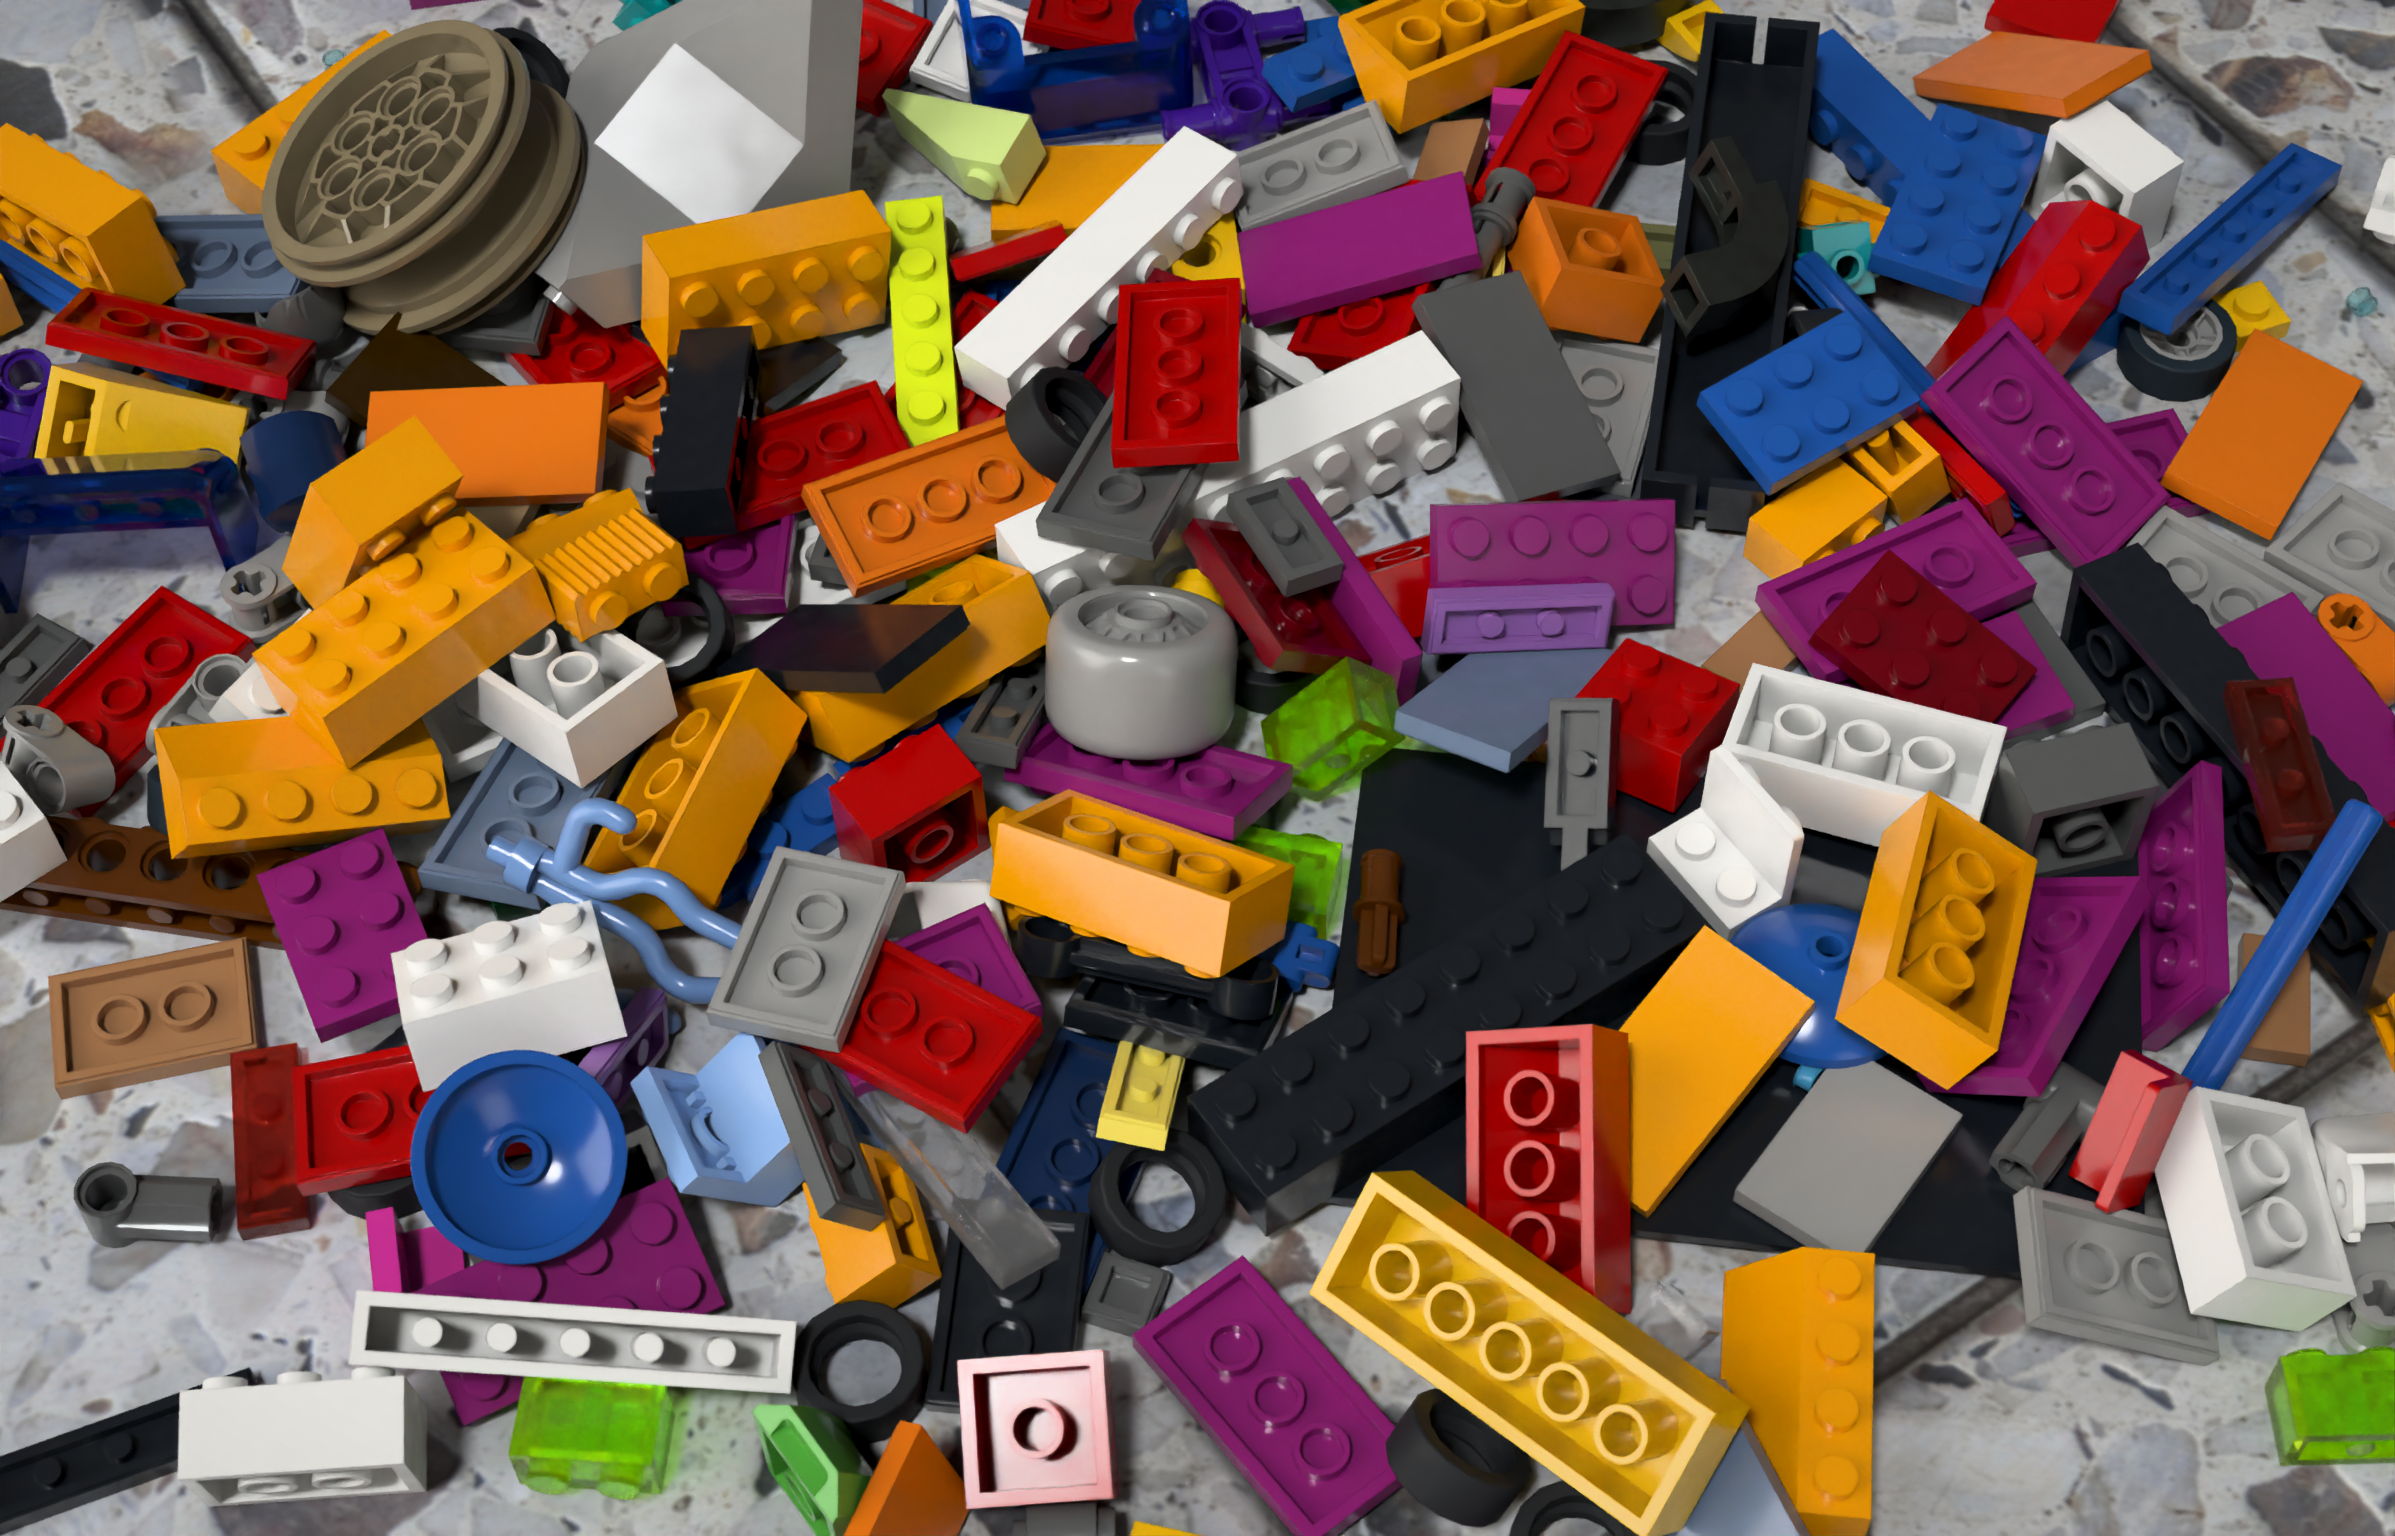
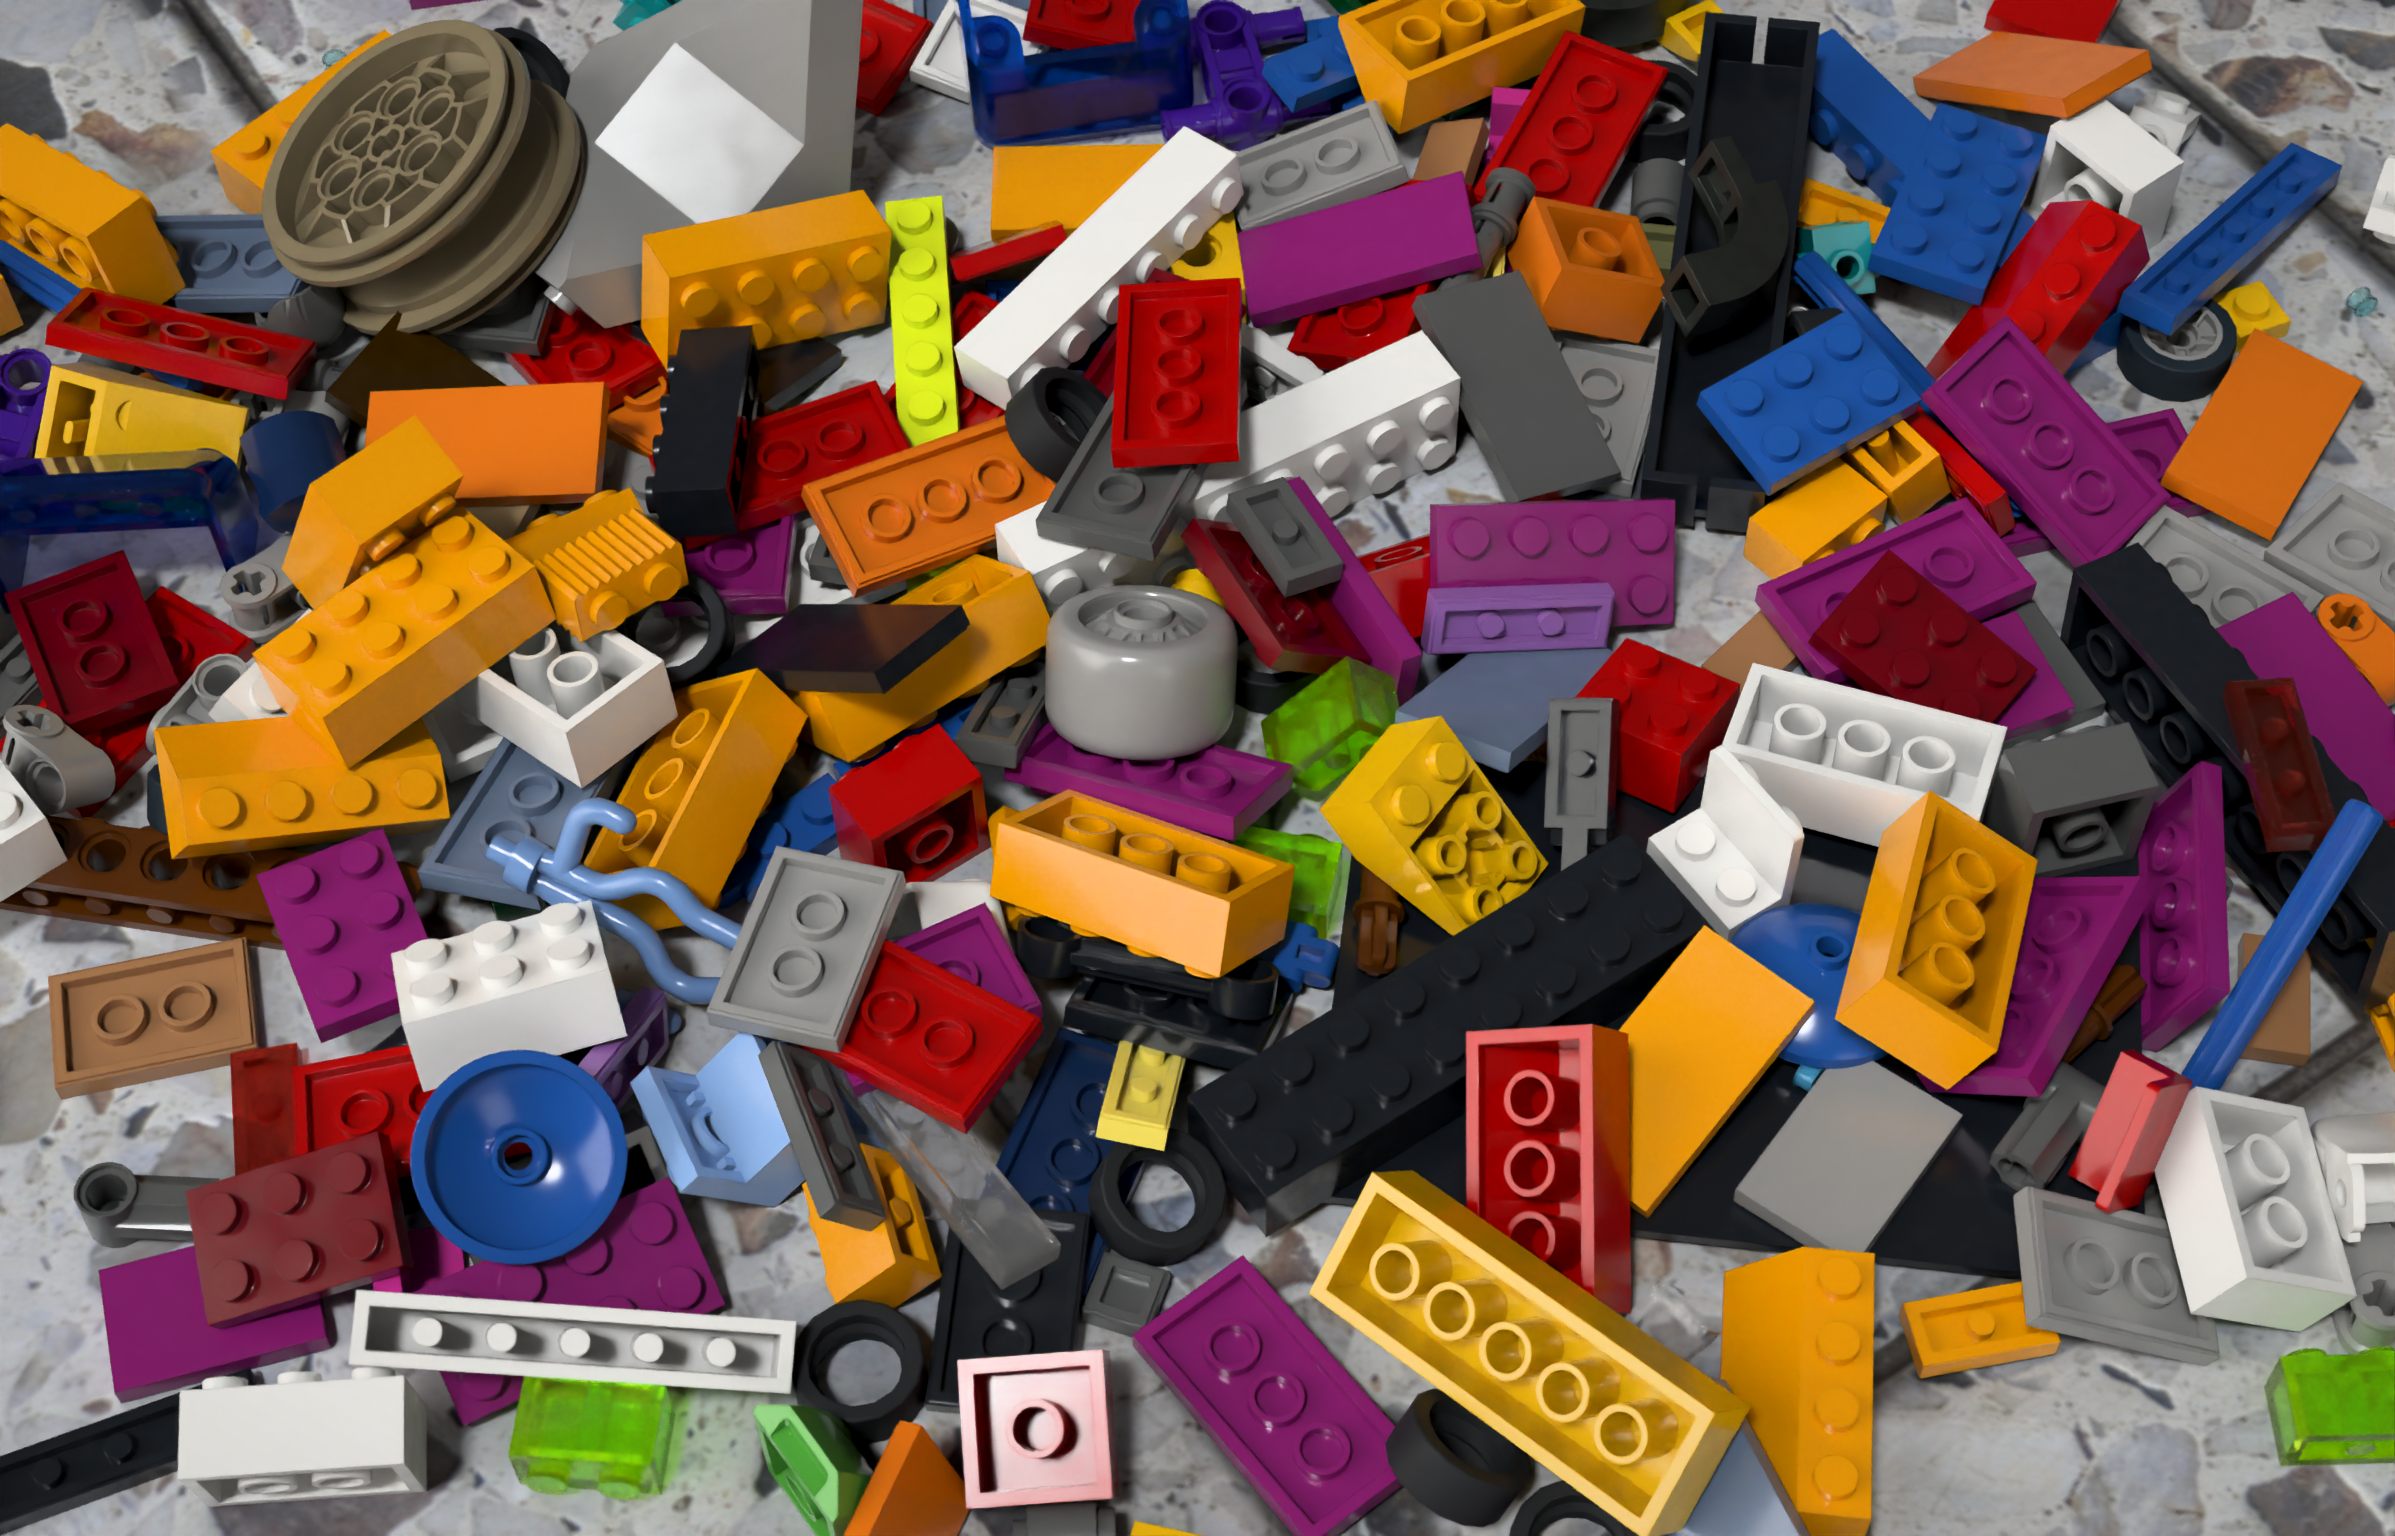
yellowish green slope [882,88,1046,204] -> none
none -> dark red plate [4,549,181,737]
none -> magenta tile [98,1246,331,1403]
none -> dark red plate [185,1131,414,1329]
none -> yellow slope [1319,716,1548,936]
none -> dark grey brick [1630,158,1684,226]
none -> light orange plate [1899,1281,2061,1379]
none -> reddish brown axle [2061,964,2147,1064]
none -> white bracket [2129,91,2202,155]

